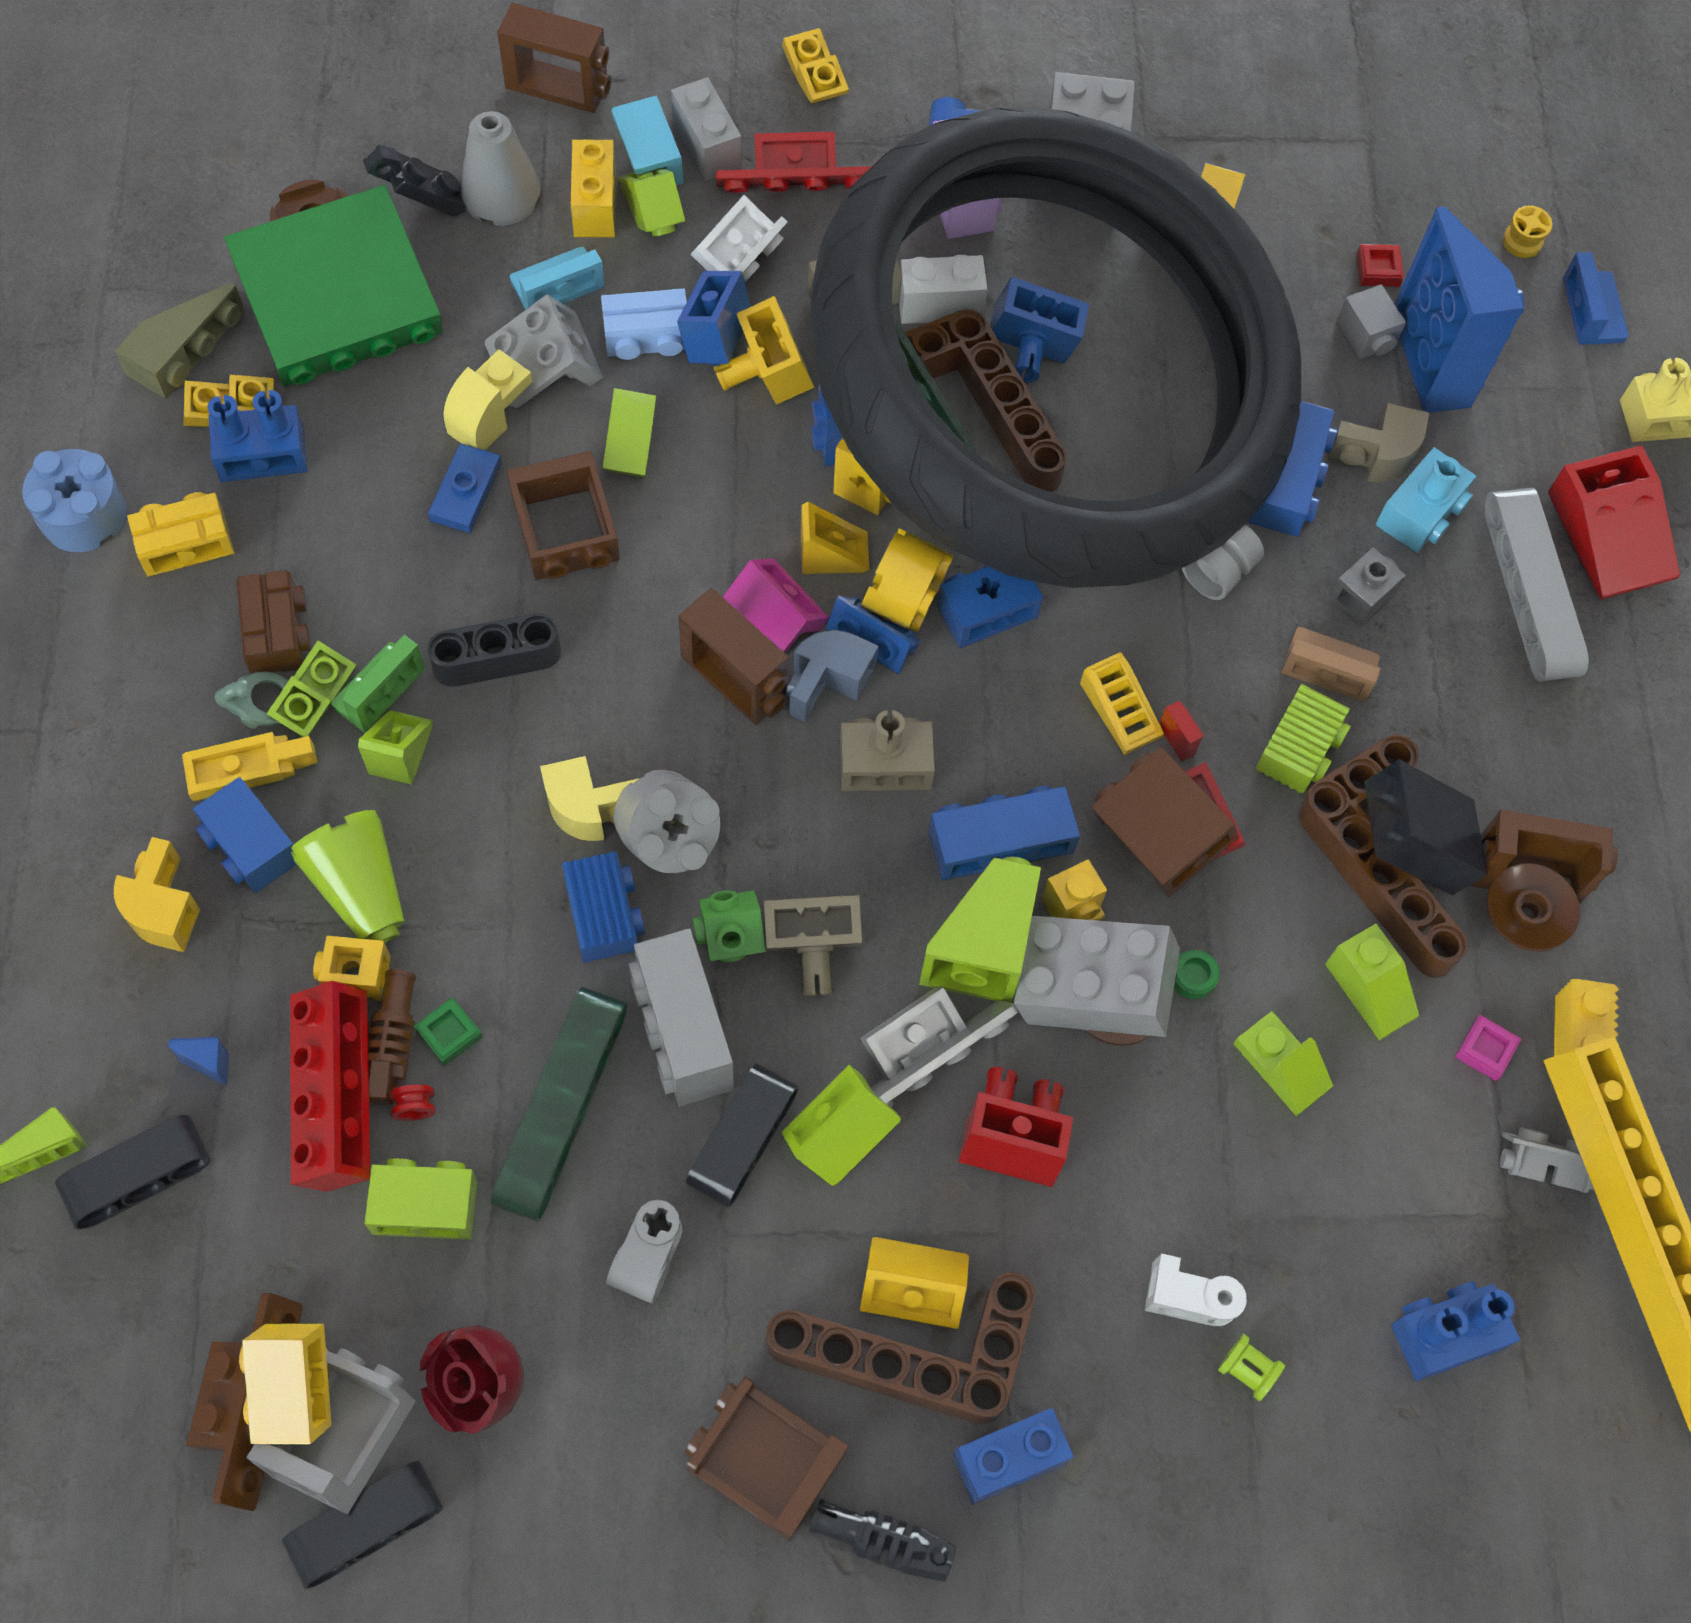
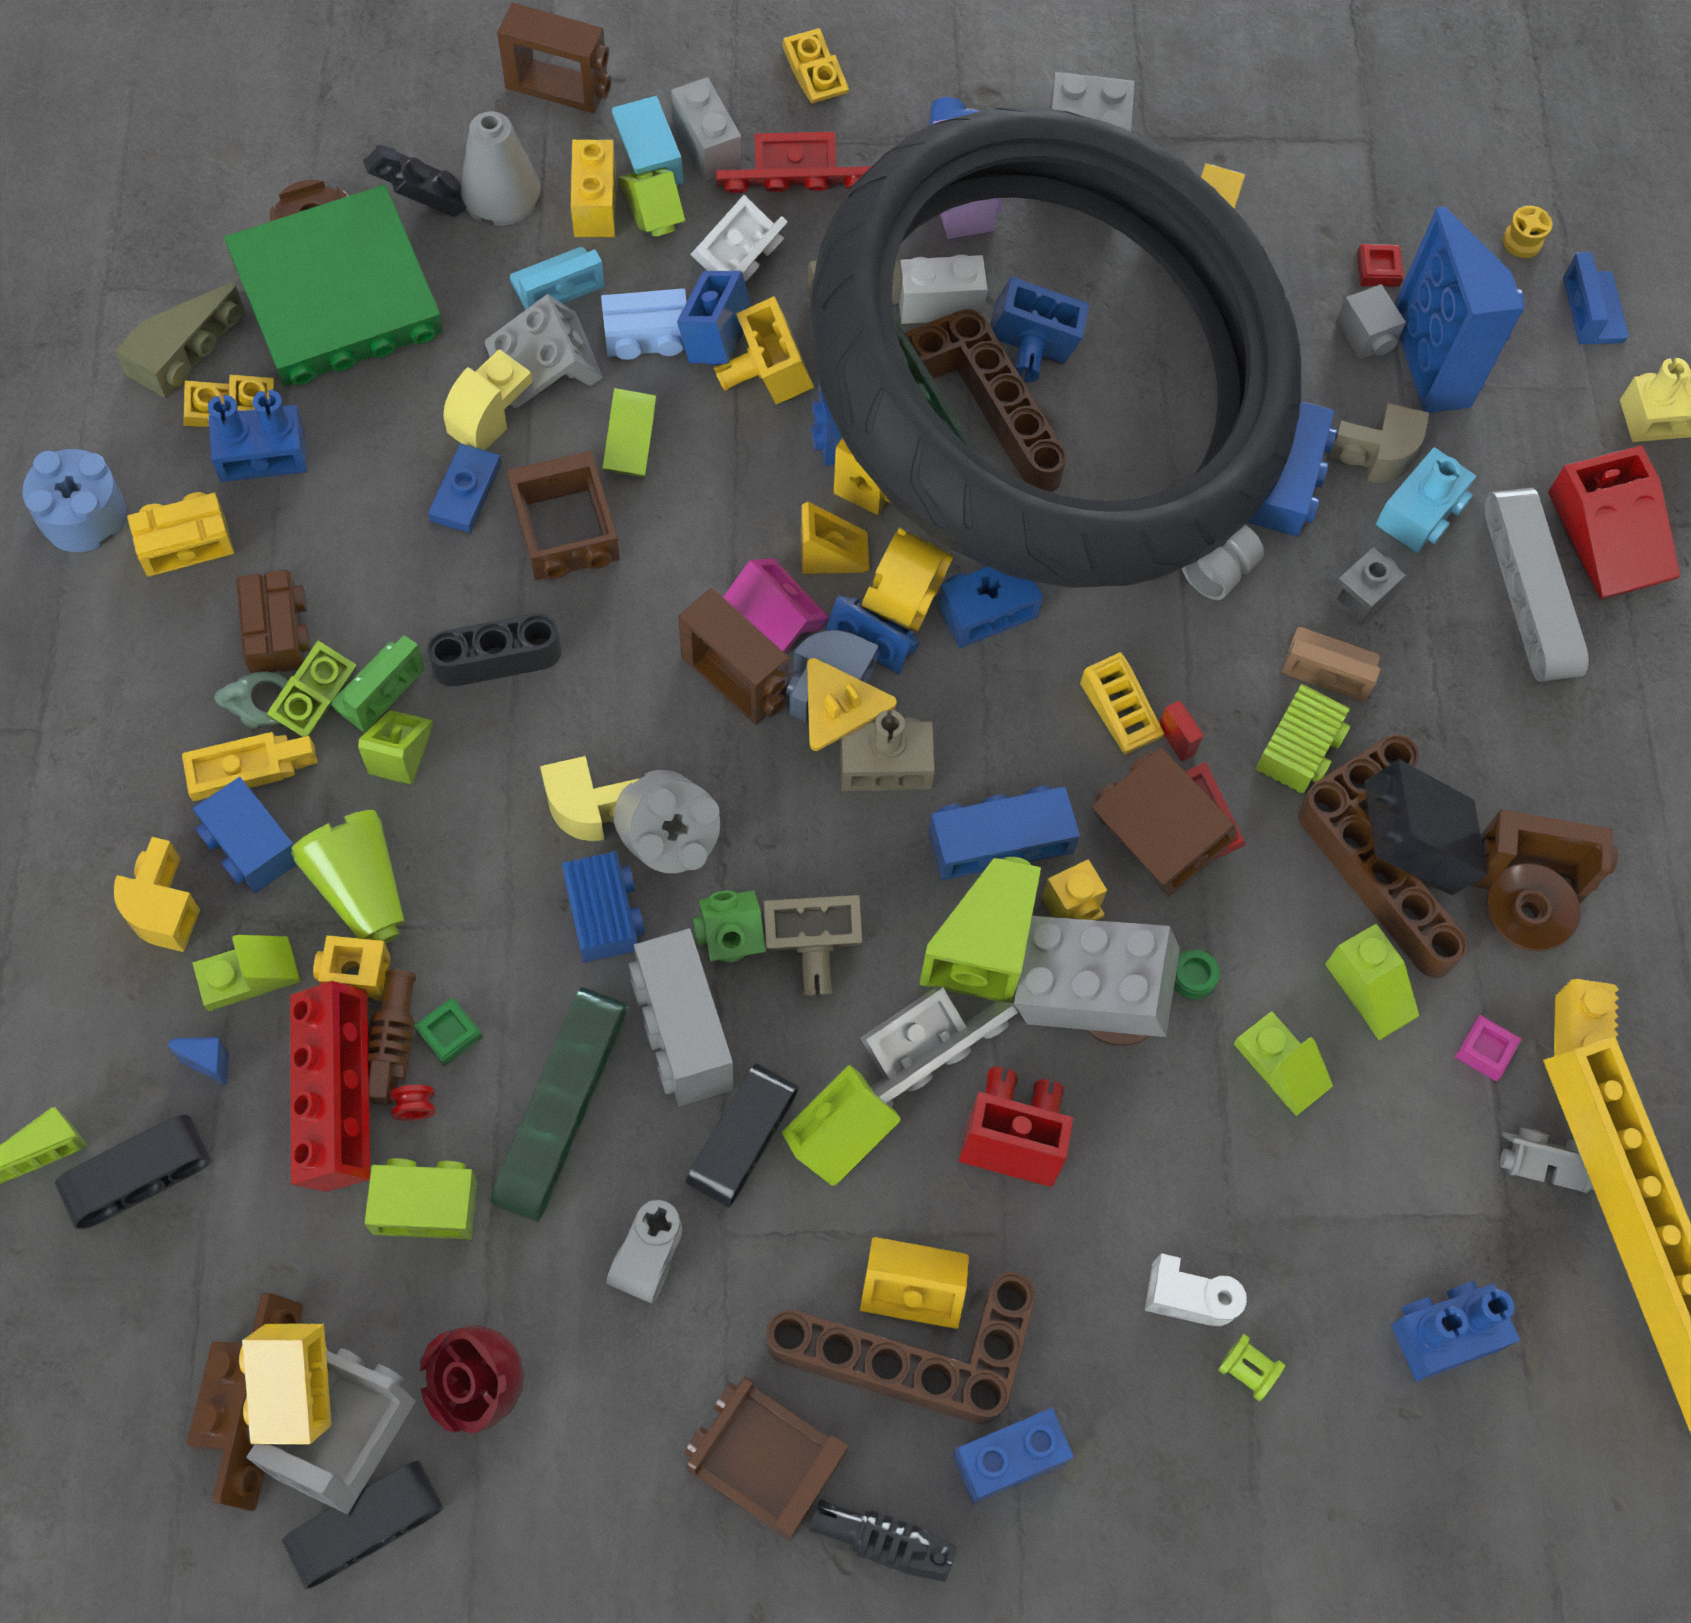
none -> lime slope [193,935,301,1011]
none -> yellow piece [807,658,897,751]

